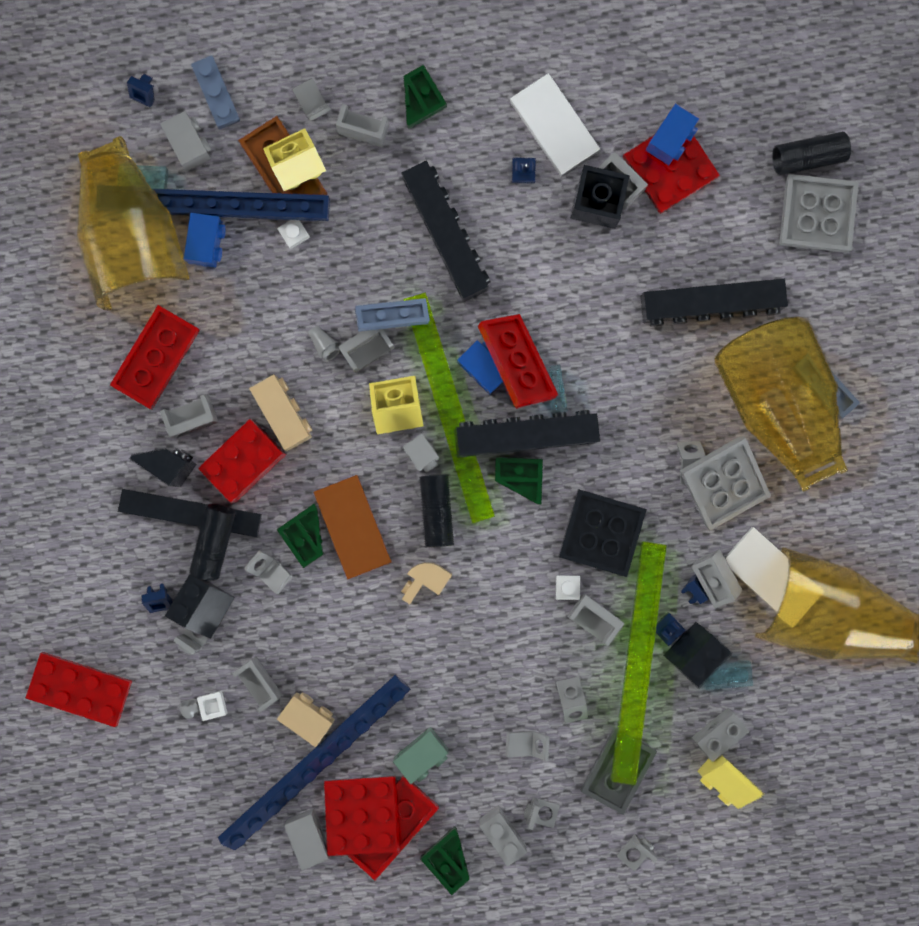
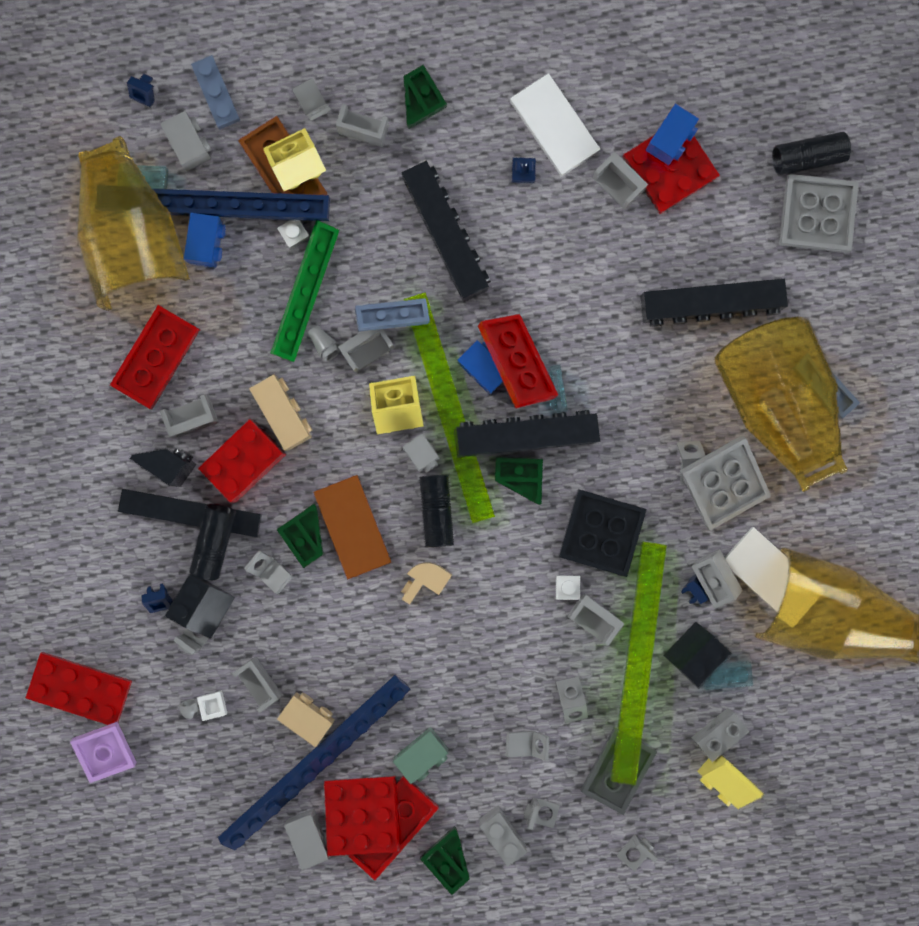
black slope [570,165,630,229] -> none
dark blue tile [651,612,685,646] -> none
none -> lavender plate [70,722,137,783]
none -> green plate [270,221,340,362]

